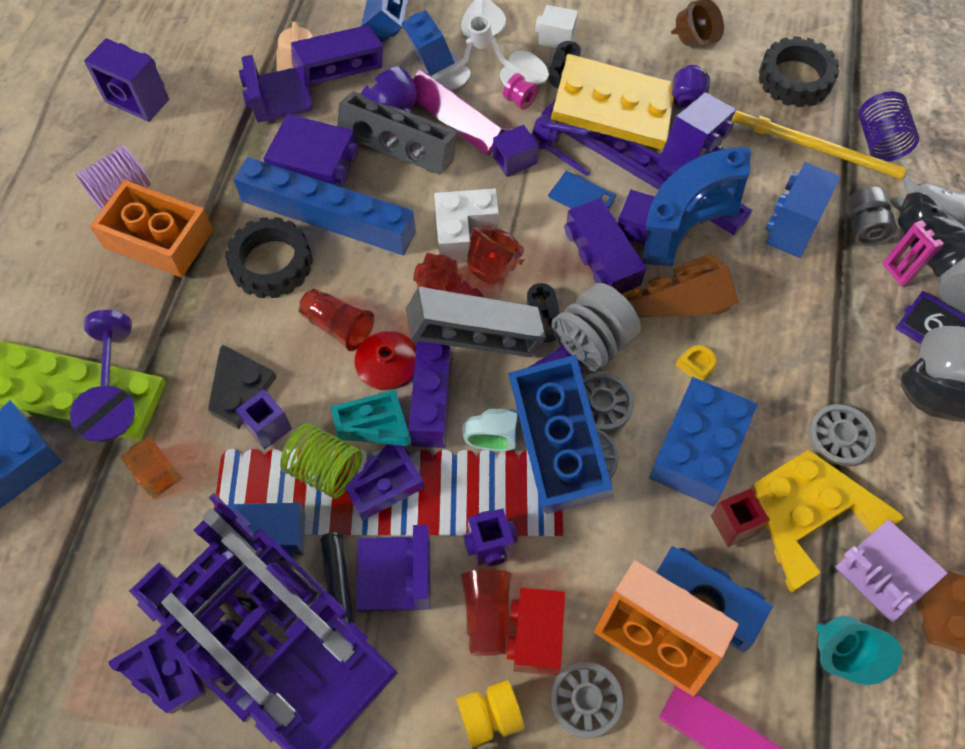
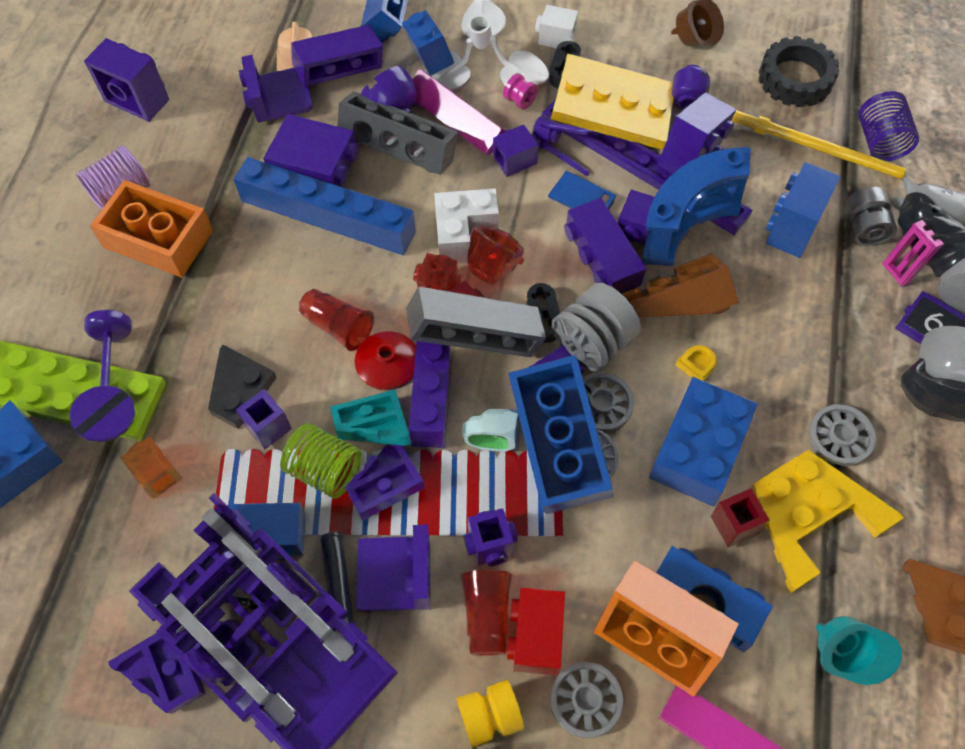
black tyre [225,217,313,298] -> none
lavender hinge [835,519,948,623] -> none

